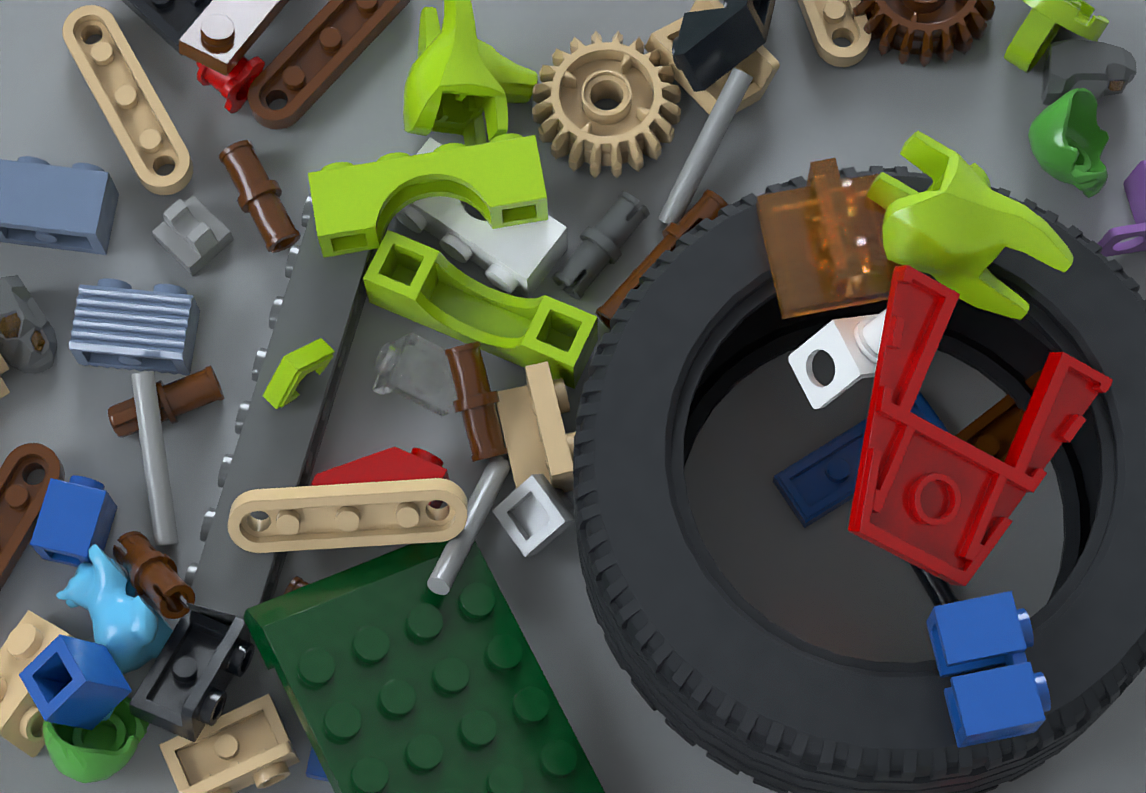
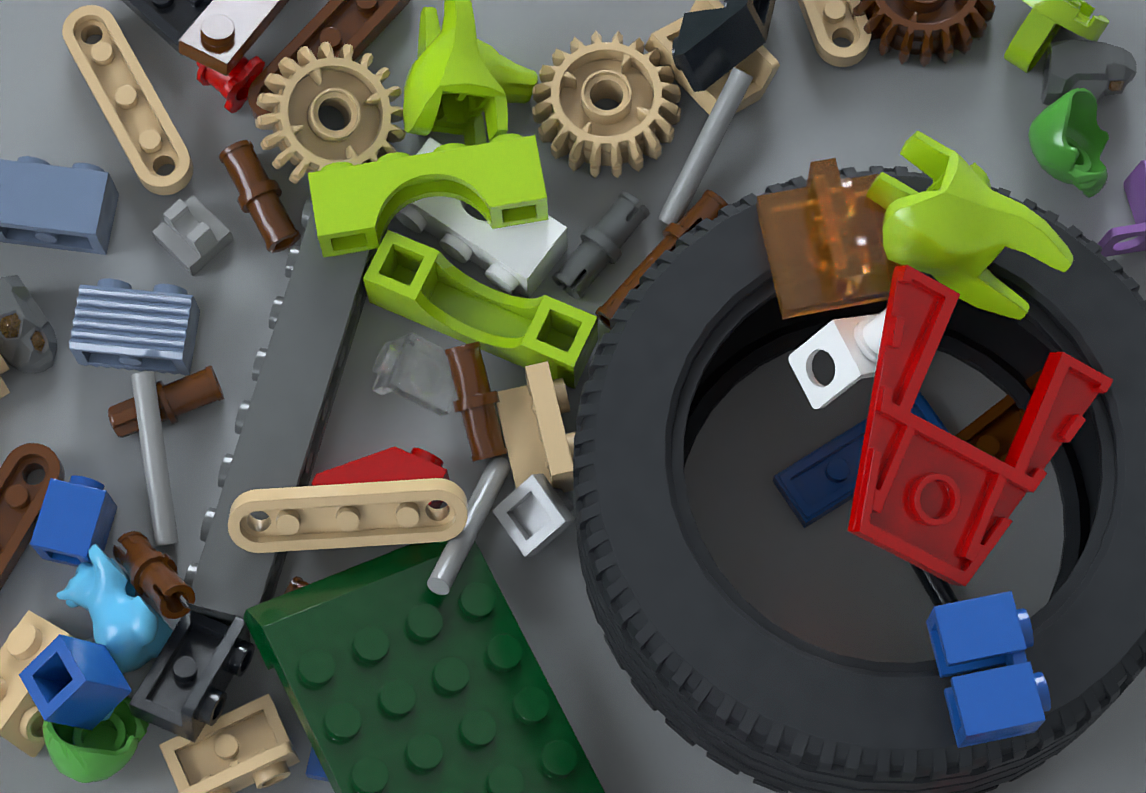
lime tile [262,338,335,409] -> none
none -> tan gear [255,42,406,184]

